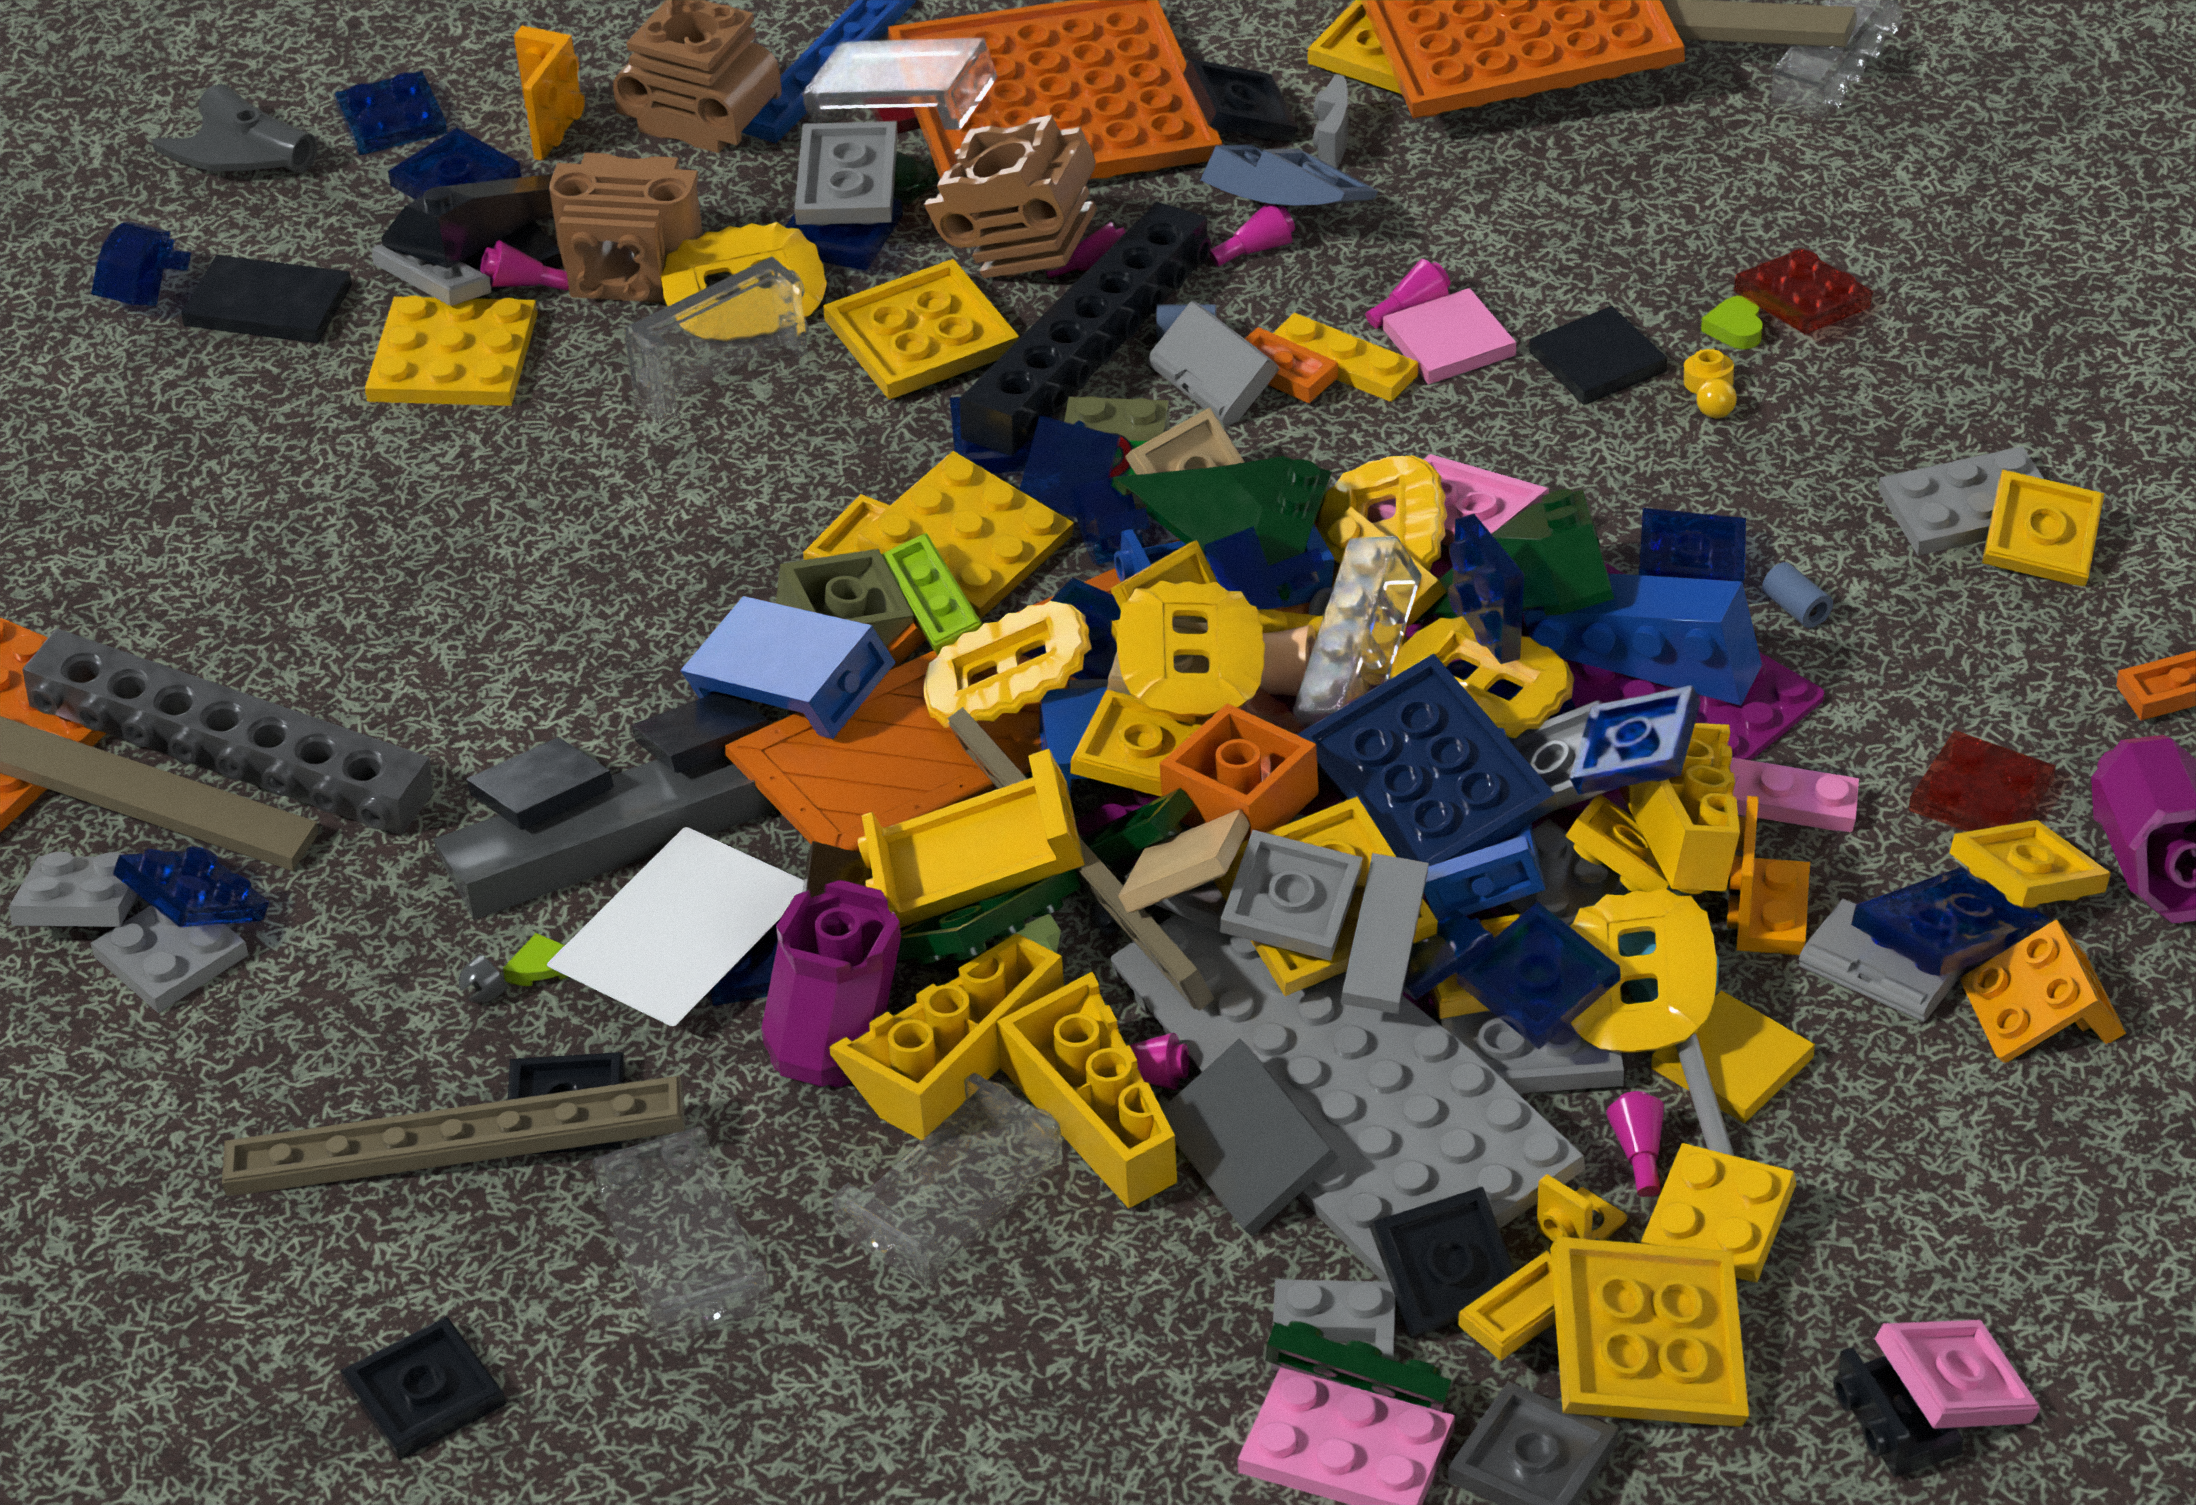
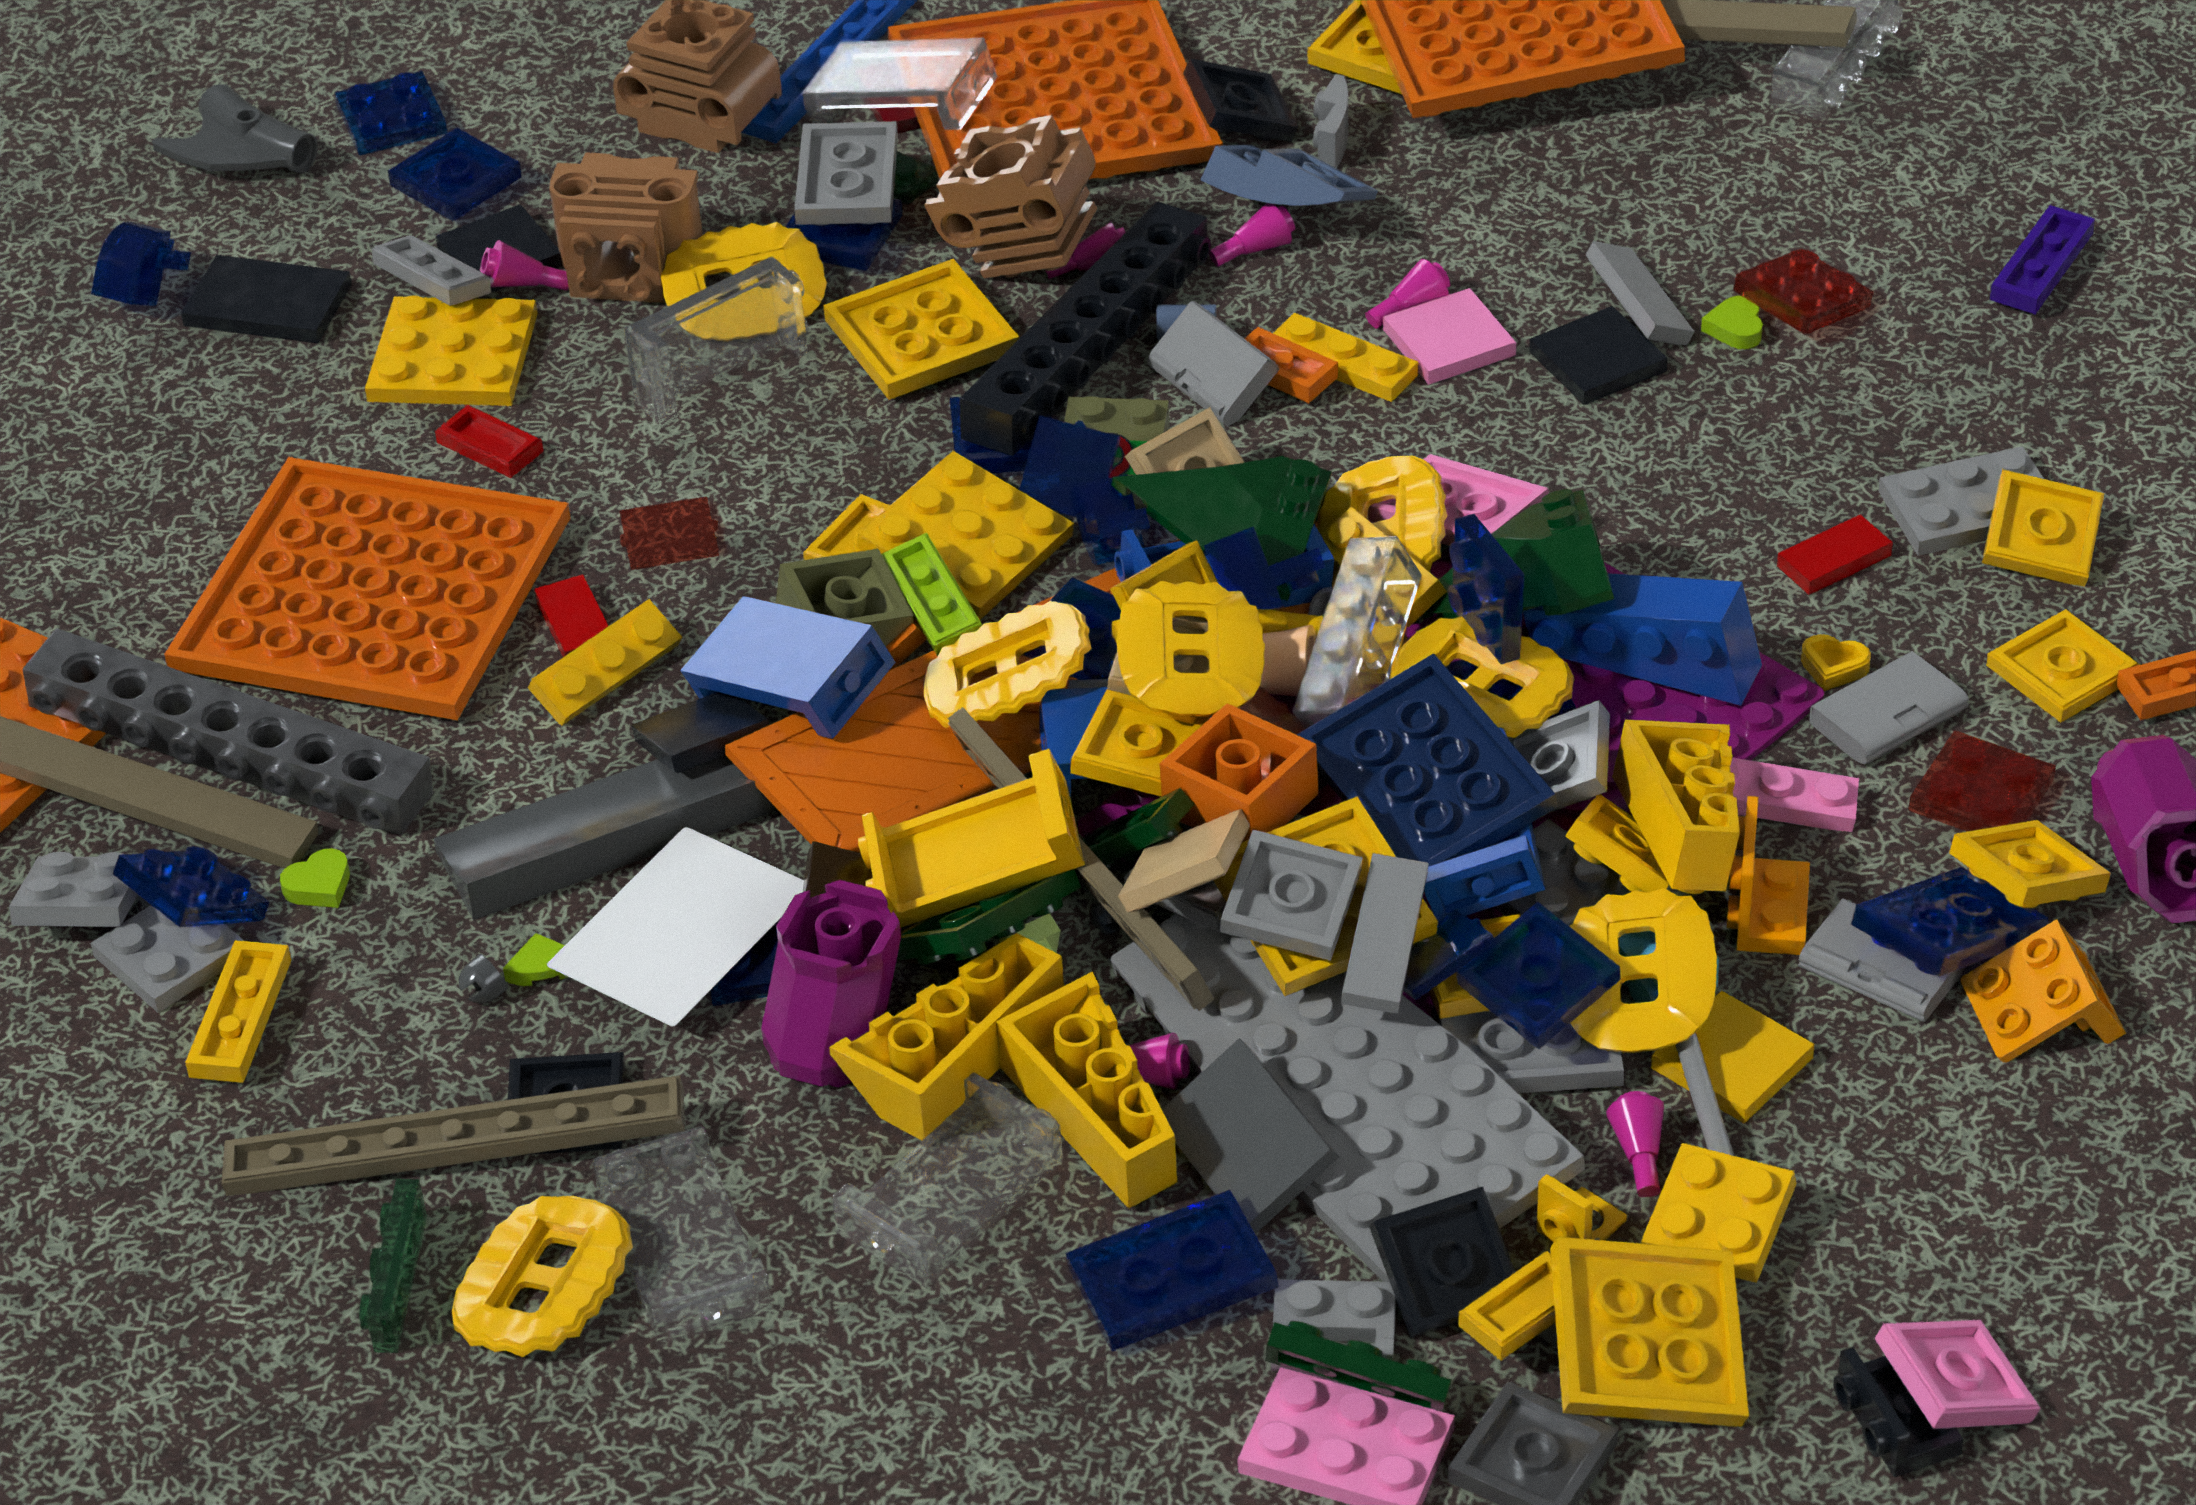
black tile [340,1316,506,1460] -> none
black wedge [381,174,553,269] -> none
black tile [466,737,614,830] -> none
light orange bracket [514,25,585,161] -> none
clear blue plate [1569,686,1701,795] -> none
clear blue plate [1638,508,1746,587] -> none
yellow plate [1684,349,1737,419] -> none
sand blue piece [1762,562,1833,629] -> none
none -> orange plate [164,457,571,721]
none -> yellow plate [185,940,292,1083]
none -> lime tile [280,848,350,908]
none -> clear green plate [359,1179,427,1353]
none -> red tile [435,405,544,478]
none -> yellow piece [452,1196,633,1357]
none -> yellow plate [528,599,683,726]
none -> red tile [534,574,609,657]
none -> clear red piece [619,496,719,570]
none -> clear blue plate [1065,1190,1279,1352]
none -> light grey tile [1586,241,1695,345]
none -> red tile [1777,514,1893,595]
none -> yellow tile [1801,634,1871,691]
none -> light grey piece [1809,651,1969,764]
none -> yellow tile [1986,609,2140,723]
none -> dark purple plate [1990,205,2095,314]

